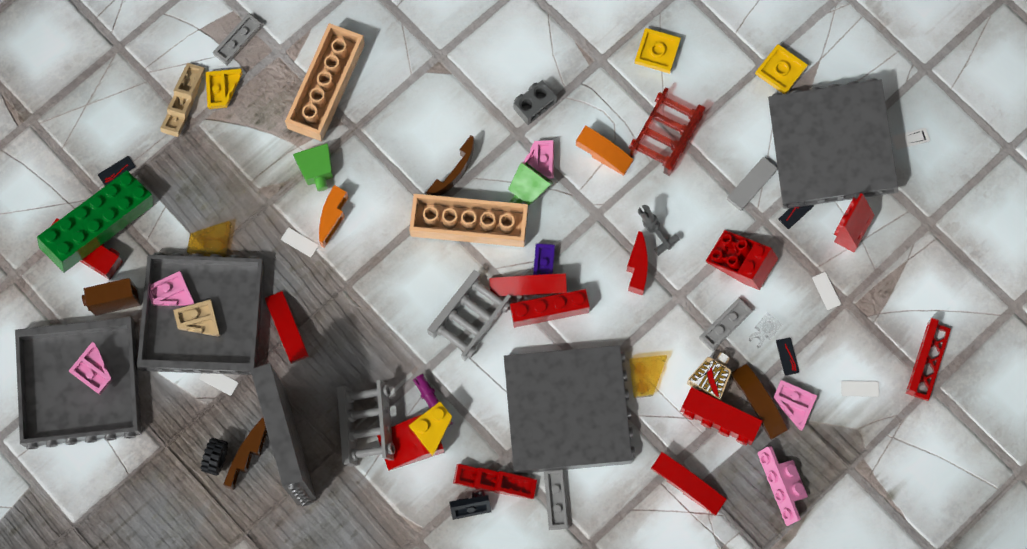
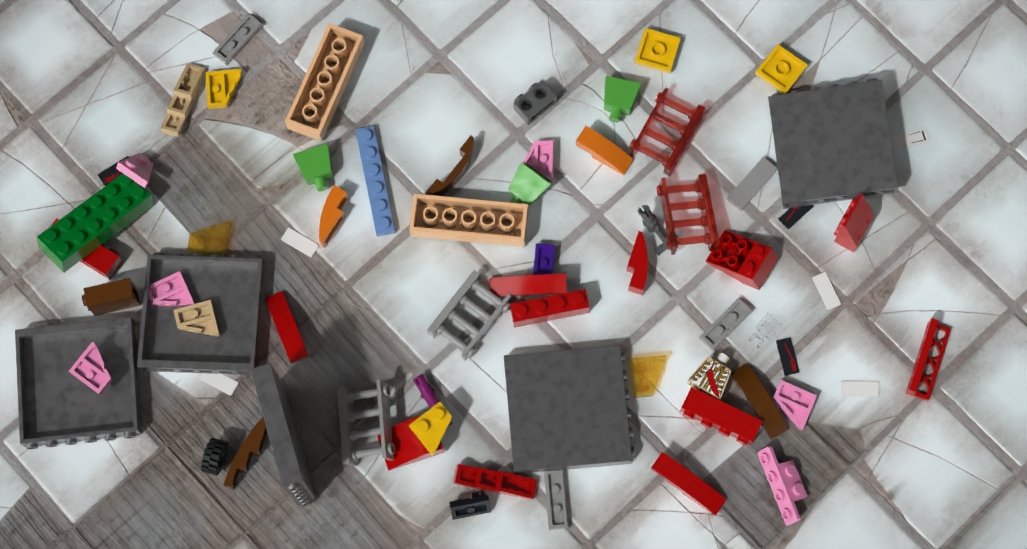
none -> bright pink wing [116,153,154,188]
none -> medium blue plate [355,126,395,237]
none -> bright green torso [604,76,641,123]
none -> clear red fence [656,174,719,255]

